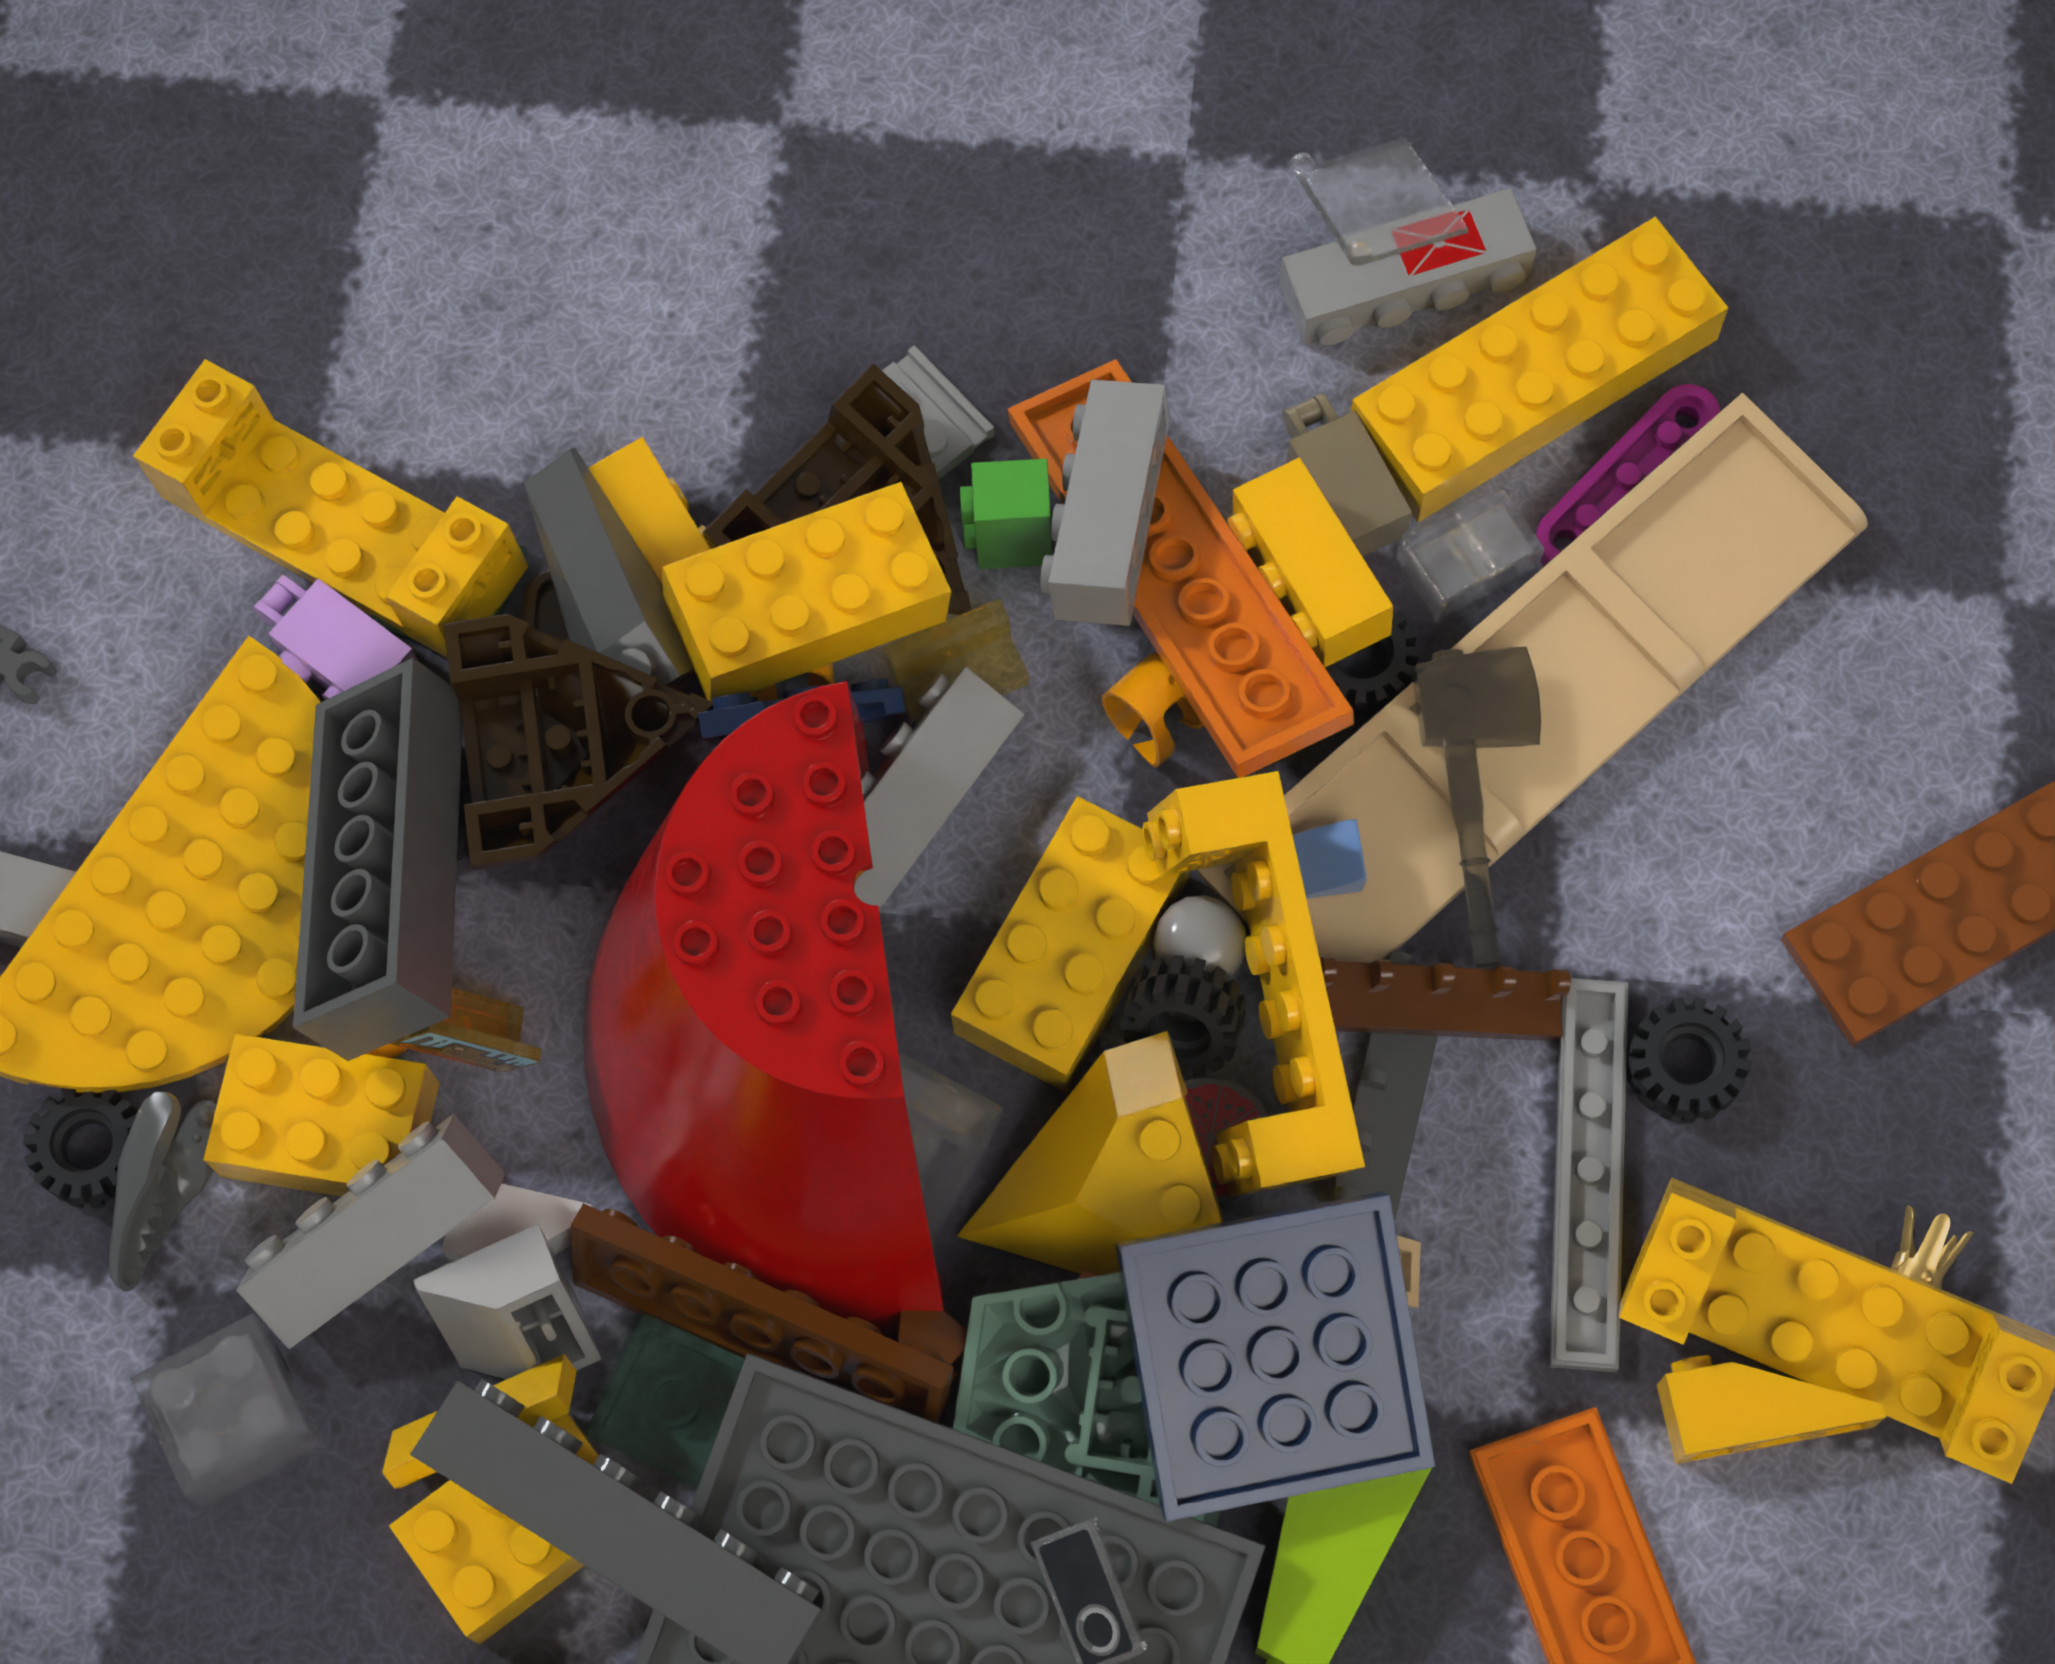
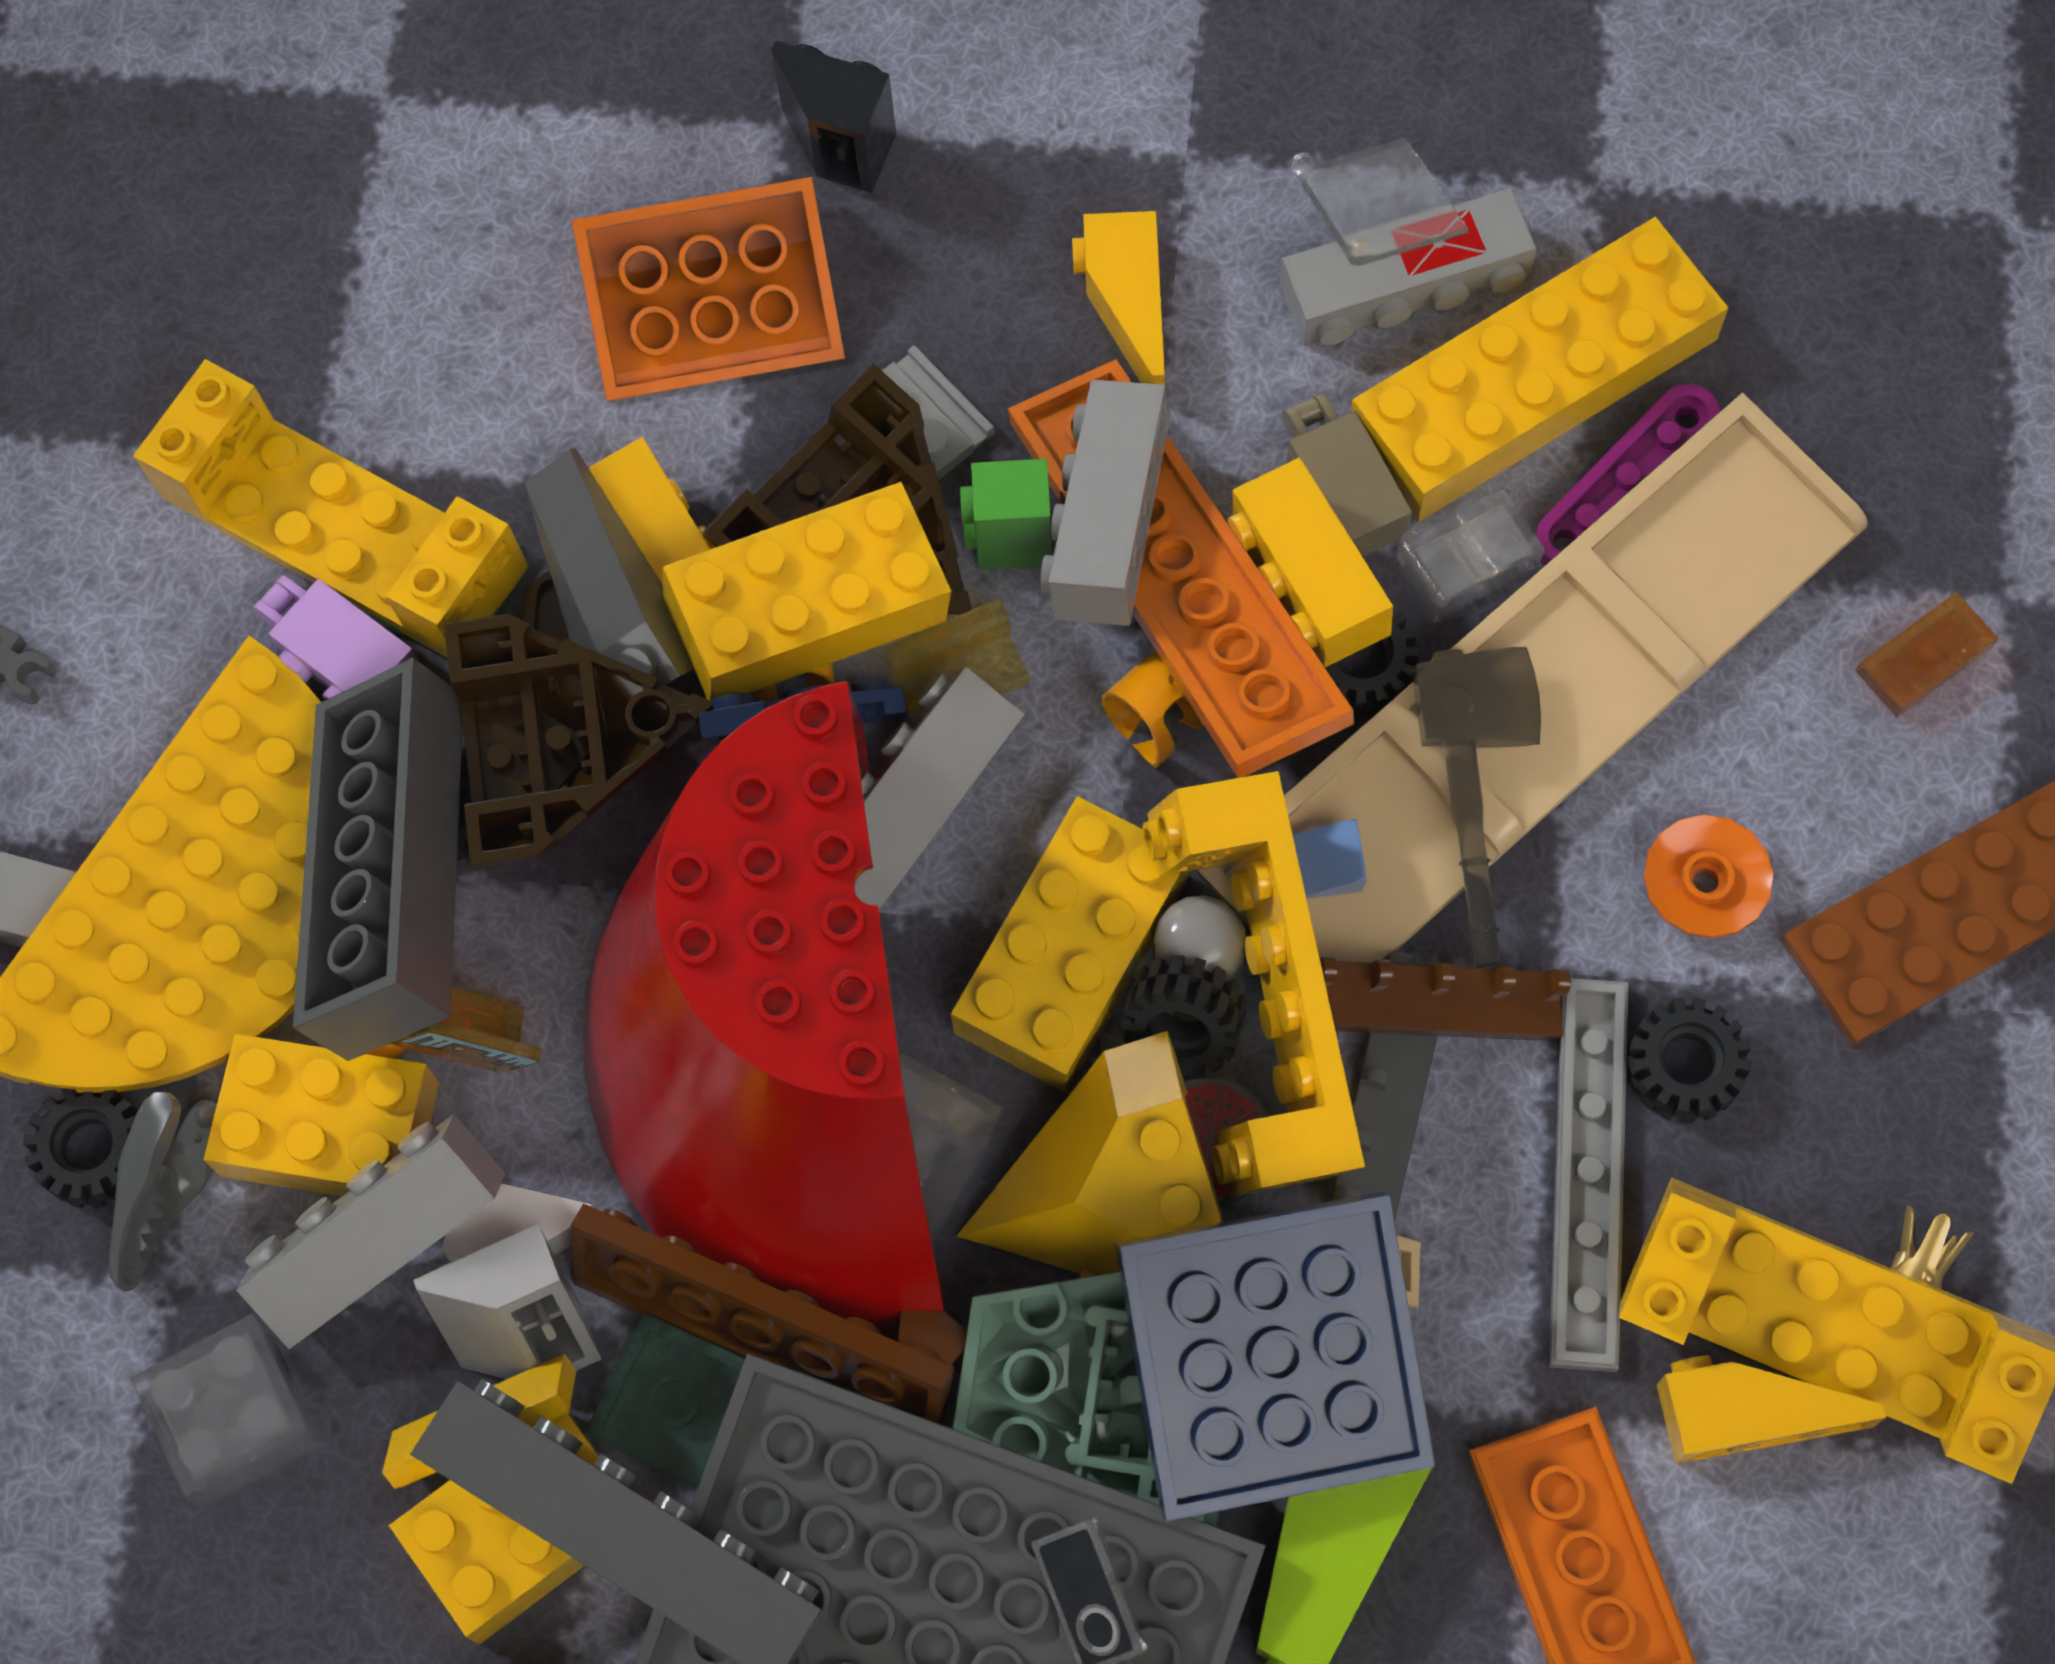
none -> orange slope [571,177,845,401]
none -> black slope [772,41,896,193]
none -> yellow slope [1072,211,1165,385]
none -> orange dish [1643,814,1774,939]
none -> clear orange plate [1855,592,1998,718]

